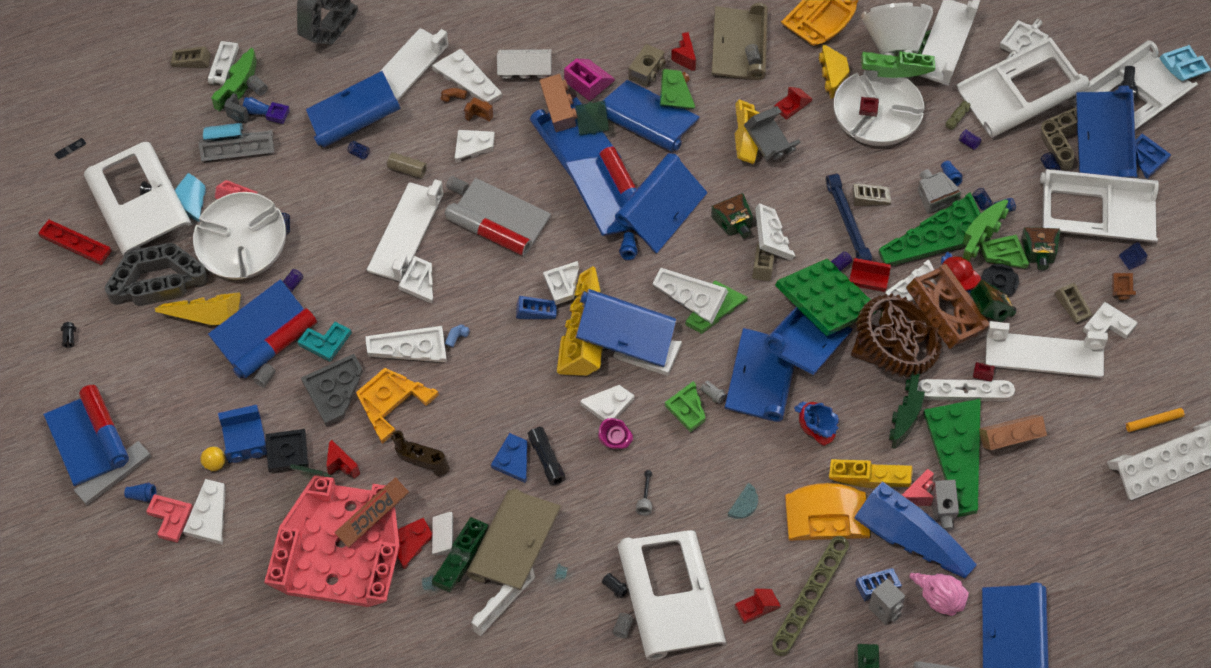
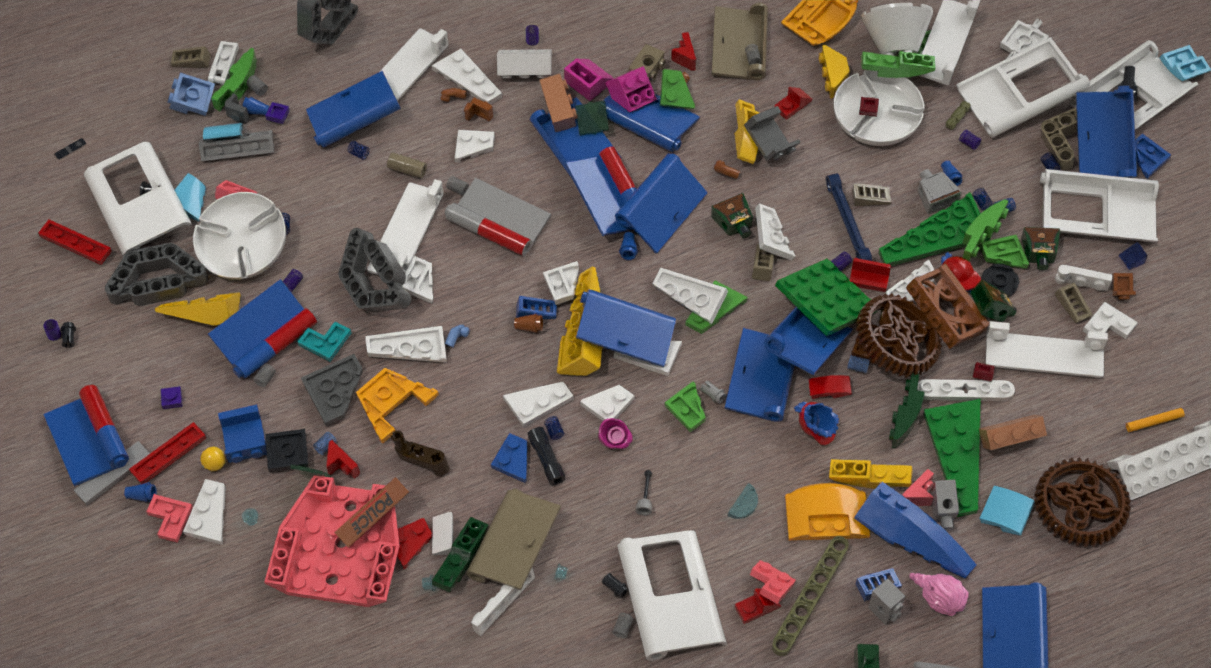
none -> dark purple piece [43,319,62,341]
none -> red plate [129,422,207,484]
none -> dark purple plate [161,386,183,410]
none -> medium blue plate [167,73,215,116]
none -> clear light blue piece [242,508,258,525]
none -> medium blue piece [313,432,337,455]
none -> dark grey piece [338,228,411,312]
none -> white wing [503,382,574,427]
none -> dark orange cone [514,314,543,333]
none -> dark purple piece [526,24,539,45]
none -> clear blue piece [544,416,565,440]
none -> dark pink slope [605,66,657,112]
none -> dark orange arm [714,160,740,179]
none -> coral plate [750,560,796,604]
none -> red slope [809,375,852,399]
none -> medium blue piece [847,355,870,374]
none -> medium azure slope [980,486,1035,536]
none -> reddish brown gear [1034,457,1131,547]
none -> white plate [1055,265,1112,291]

